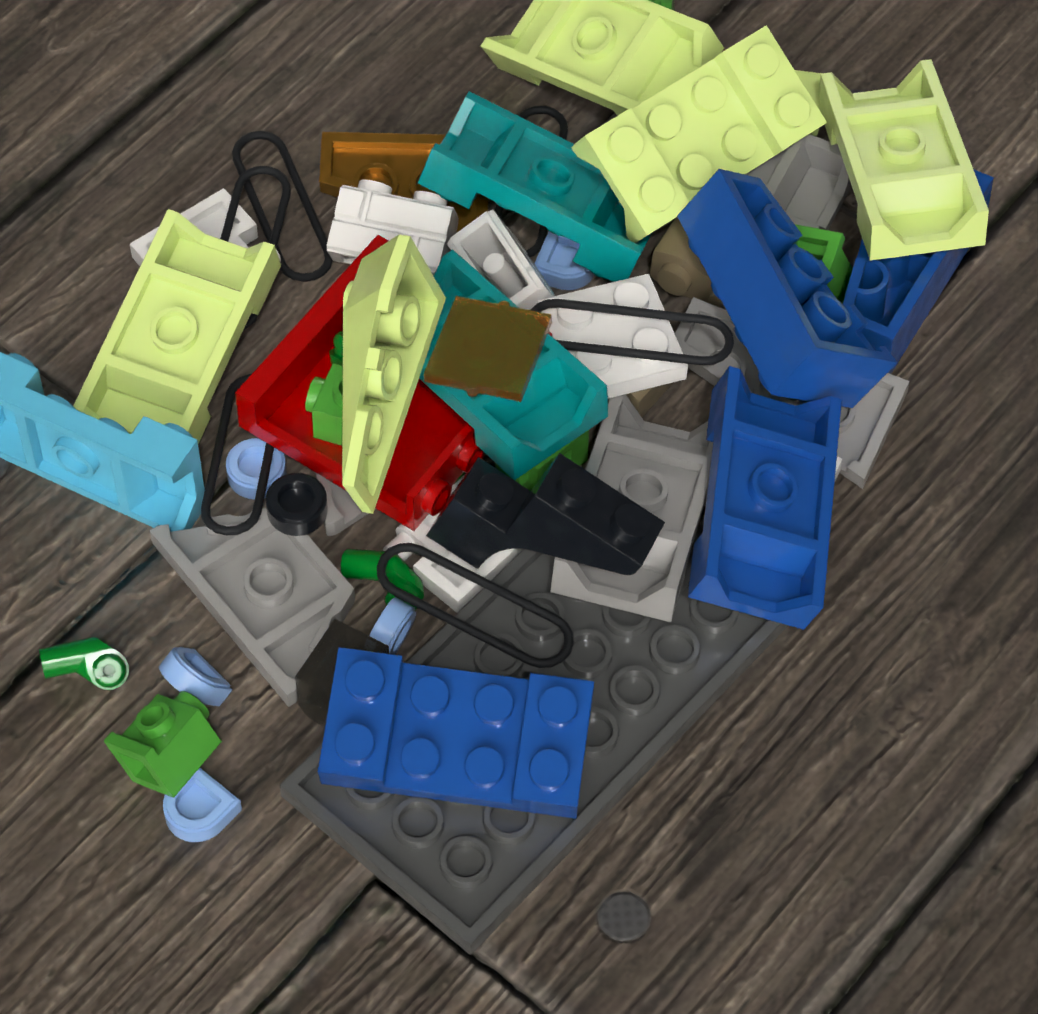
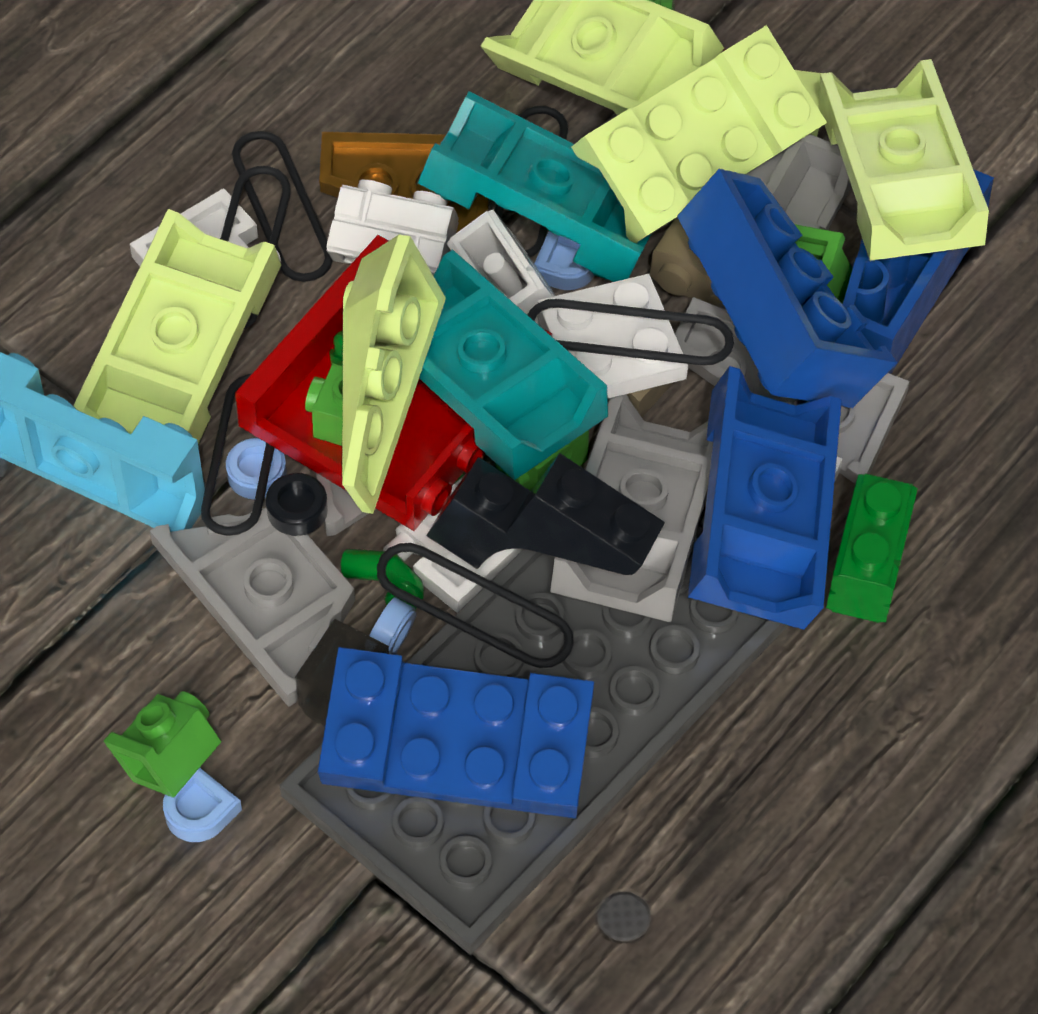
green arm [39,637,129,690] -> none
light blue tile [159,647,232,706] -> none
clear orange piece [424,296,552,402] -> none
none -> green brick [826,473,918,623]

